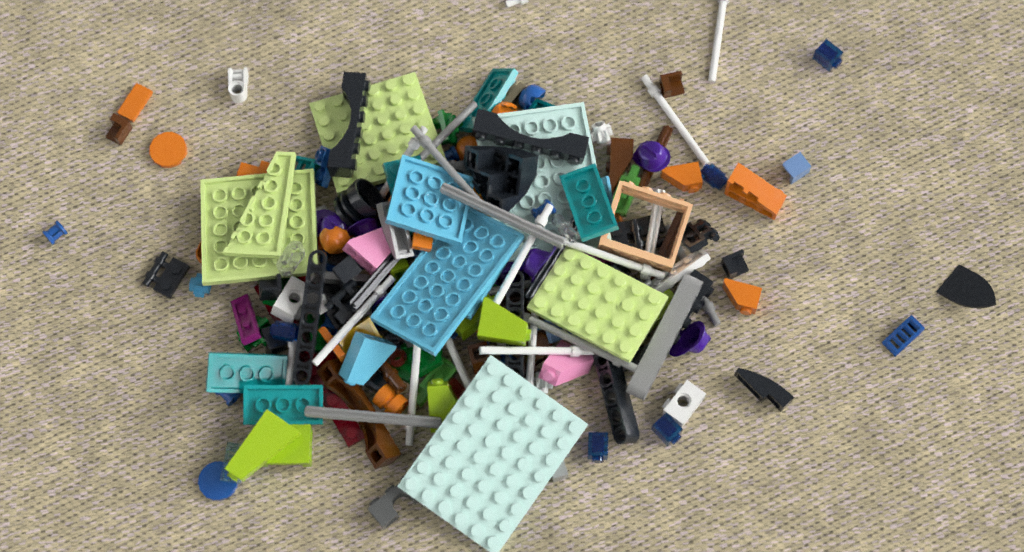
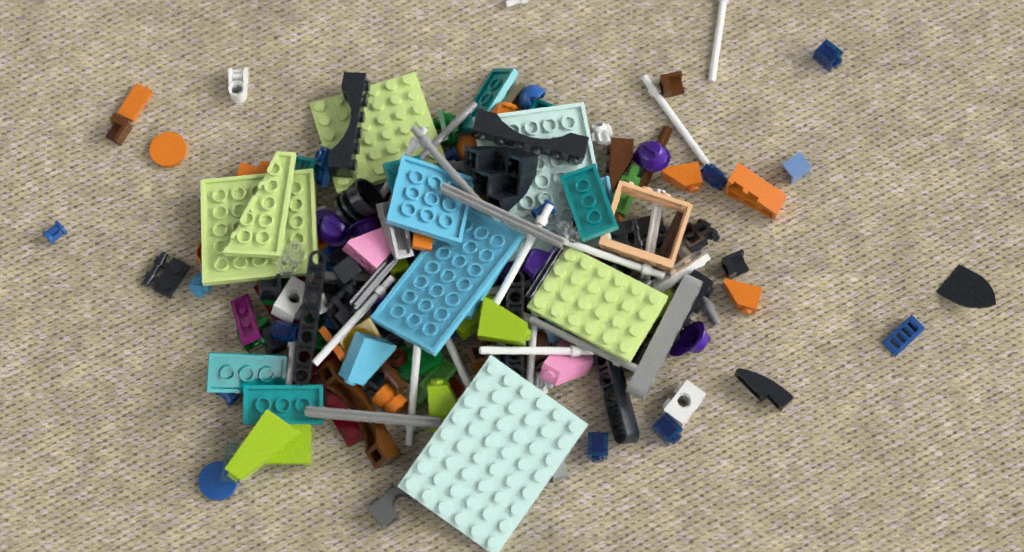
orange hair [319,226,350,254] -> none

